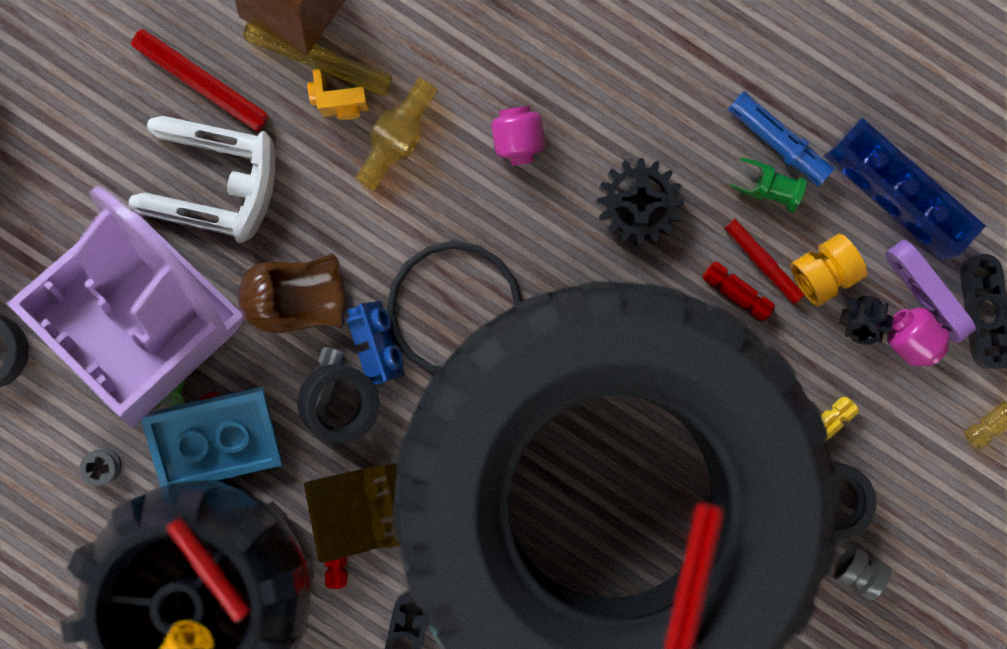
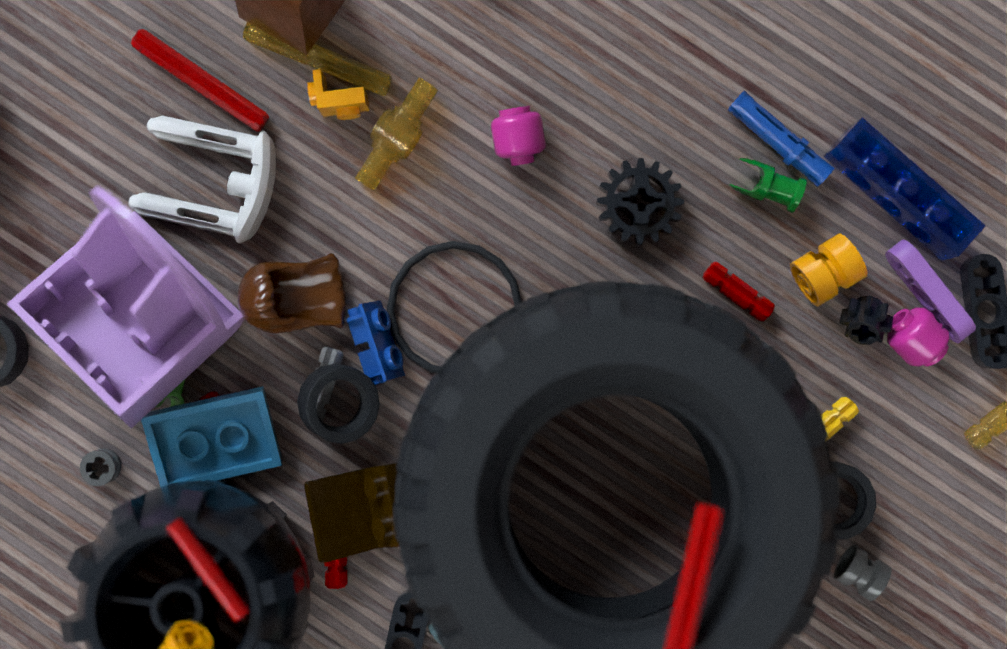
red piece [723,218,805,305] -> none

